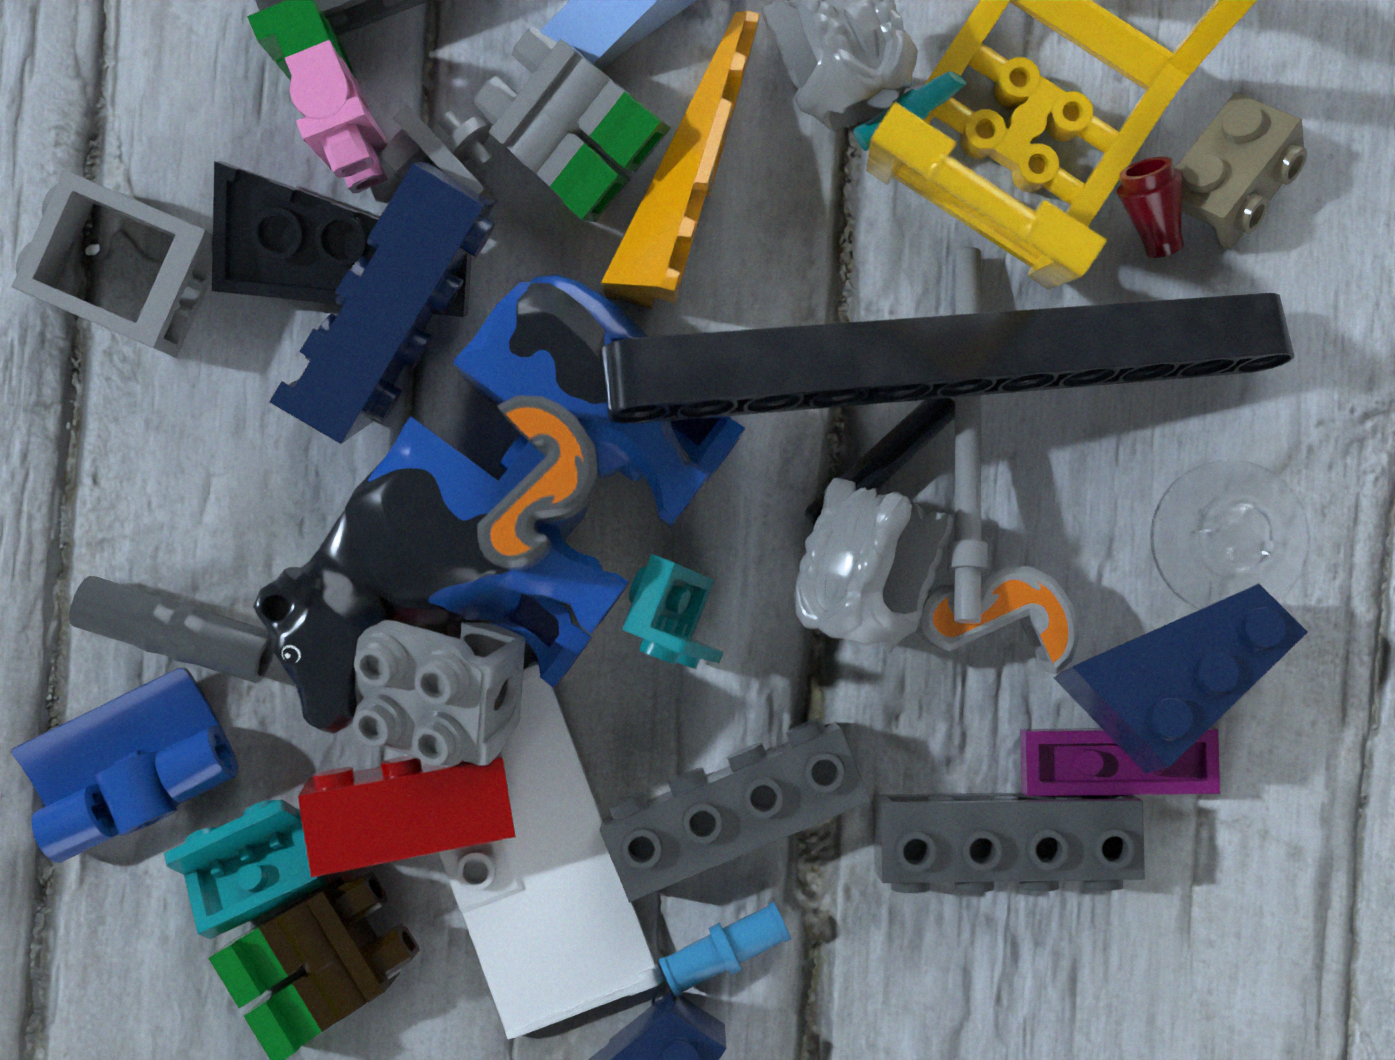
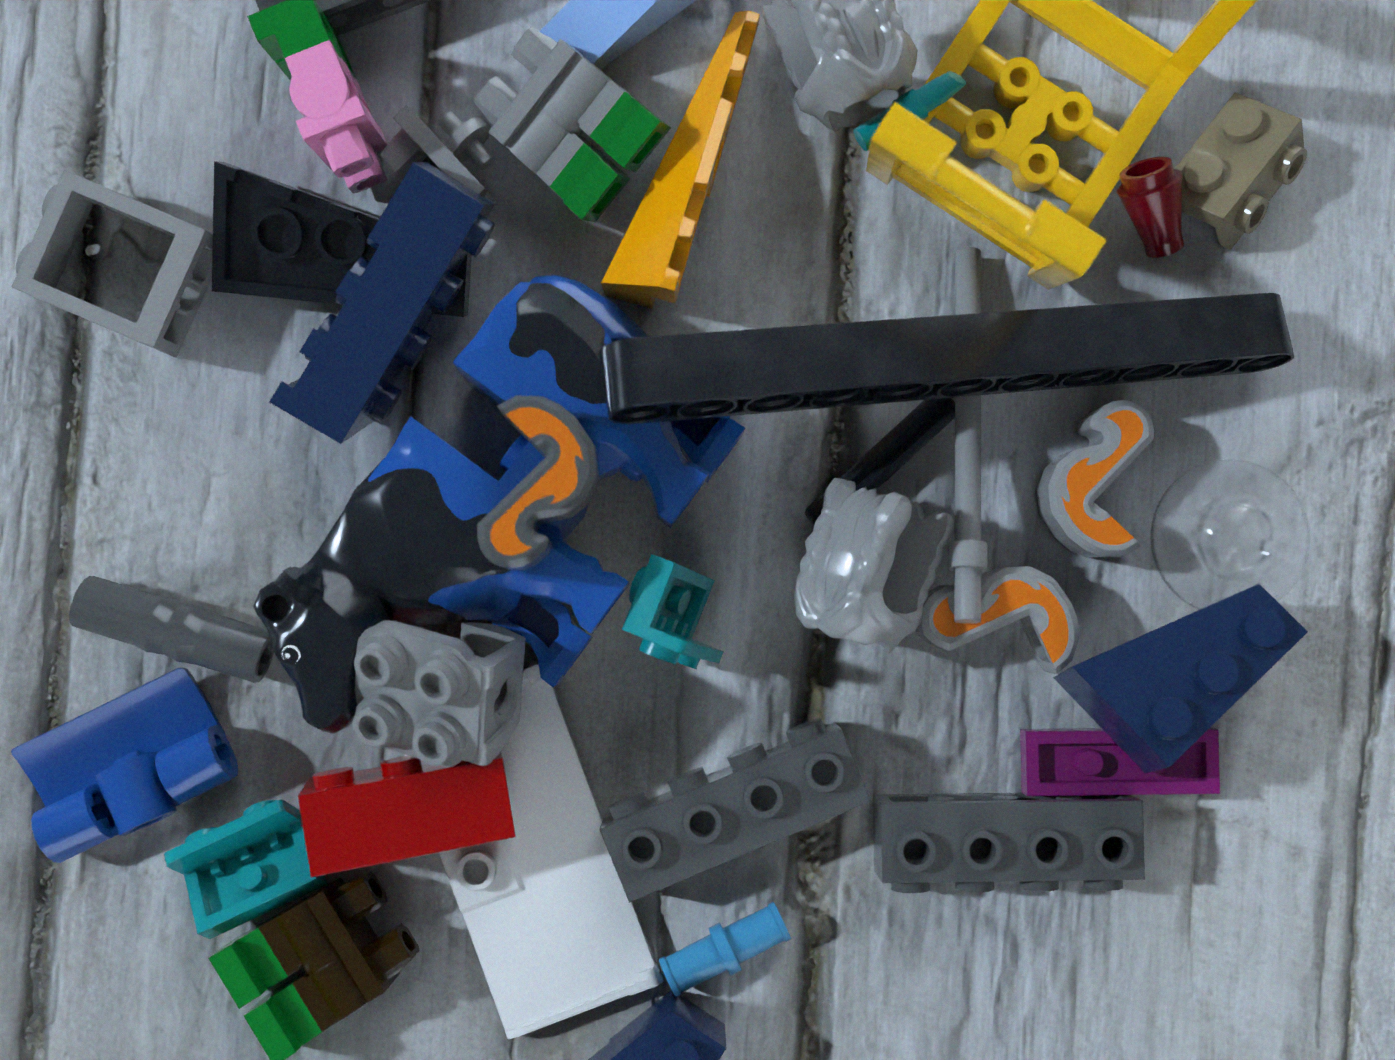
none -> light grey animal [1036,400,1154,558]

